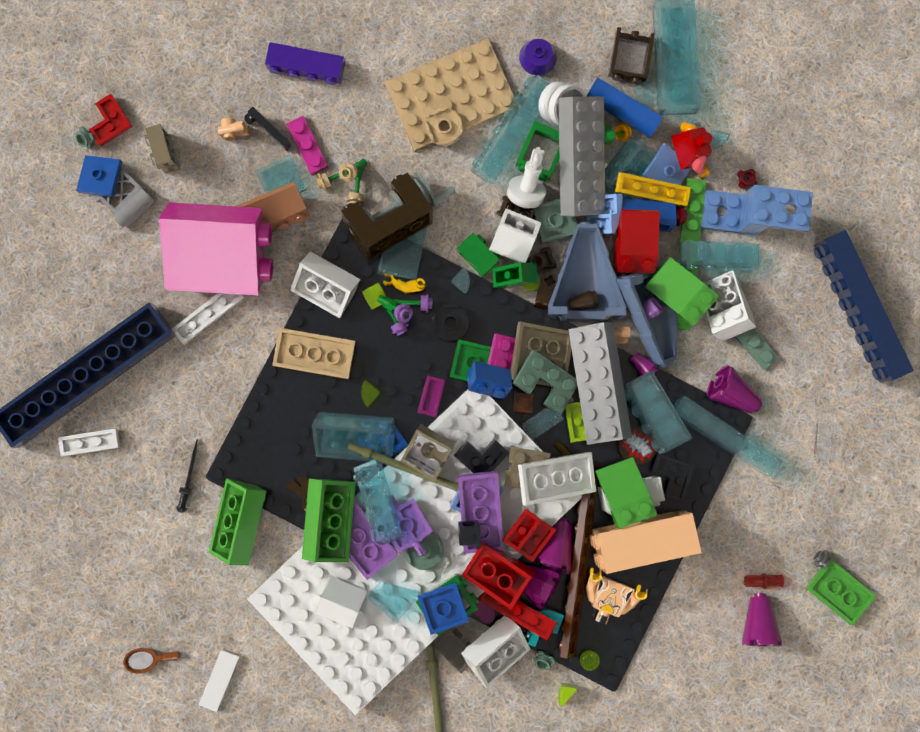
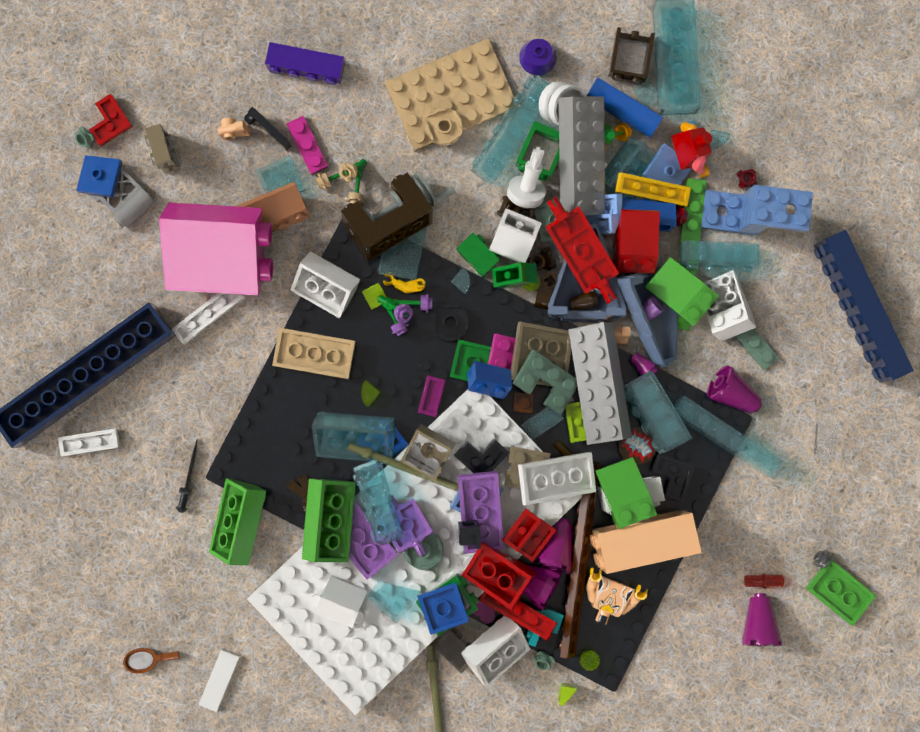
none -> red plate [545,196,619,304]

